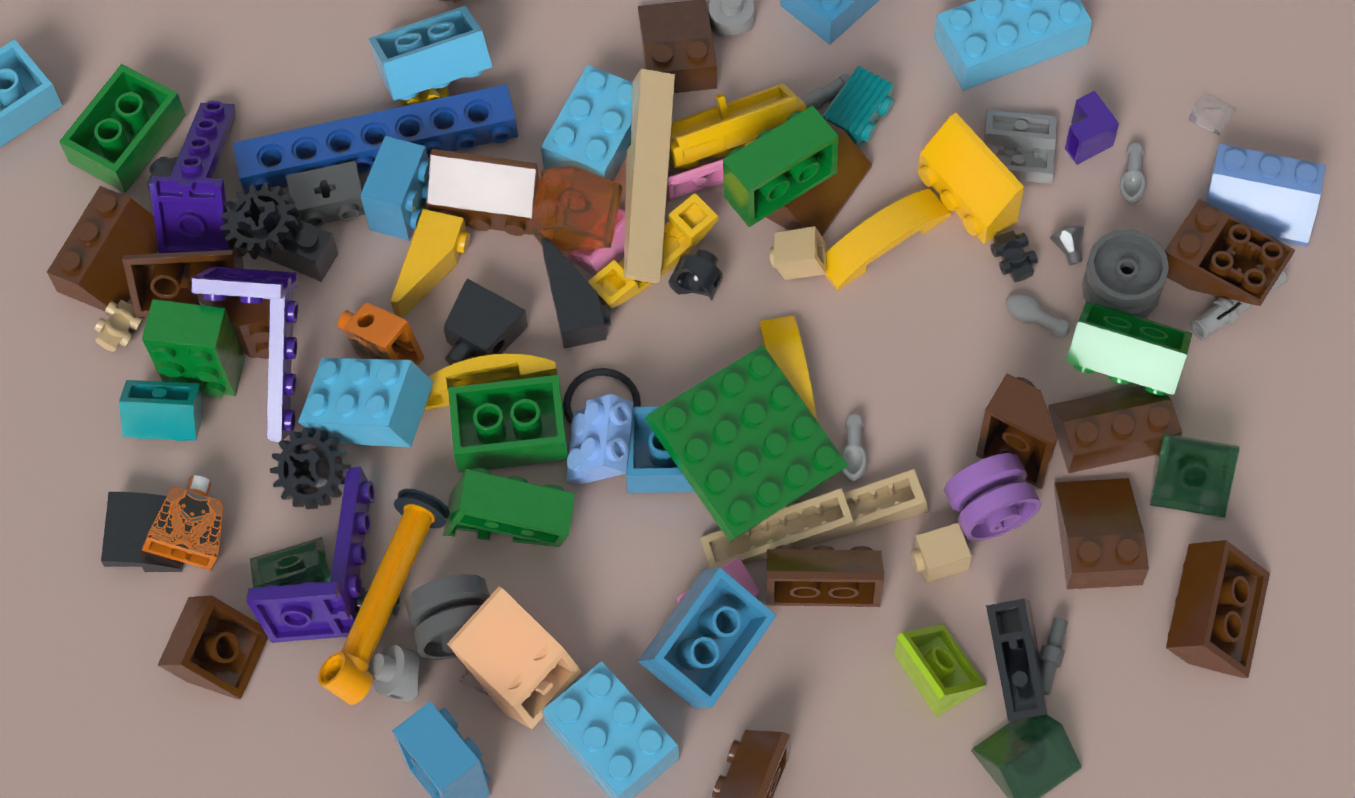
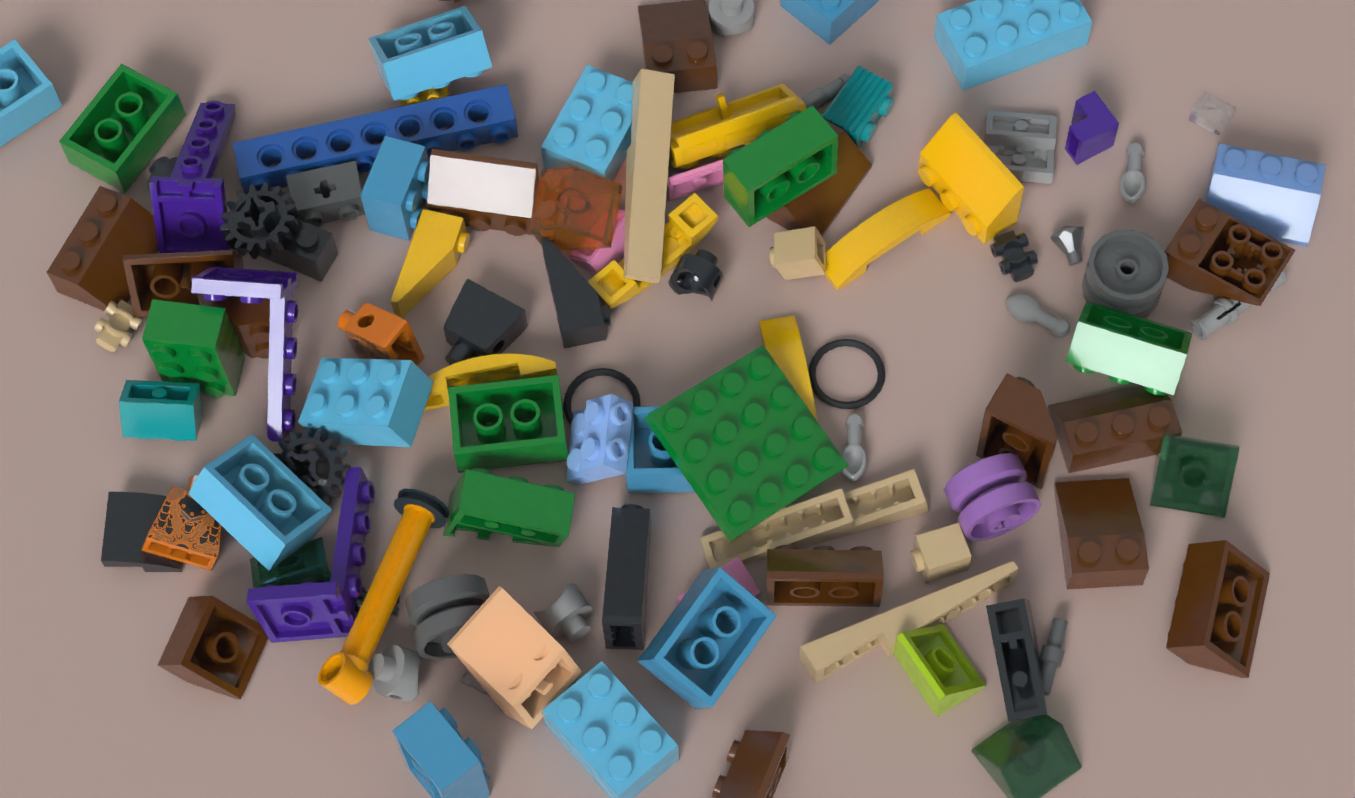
none -> medium azure brick [188,434,332,571]
none -> light grey piece [534,583,593,642]
none -> black slope [602,504,651,650]
none -> tan slope [799,561,1019,683]
none -> black tyre [808,339,885,409]

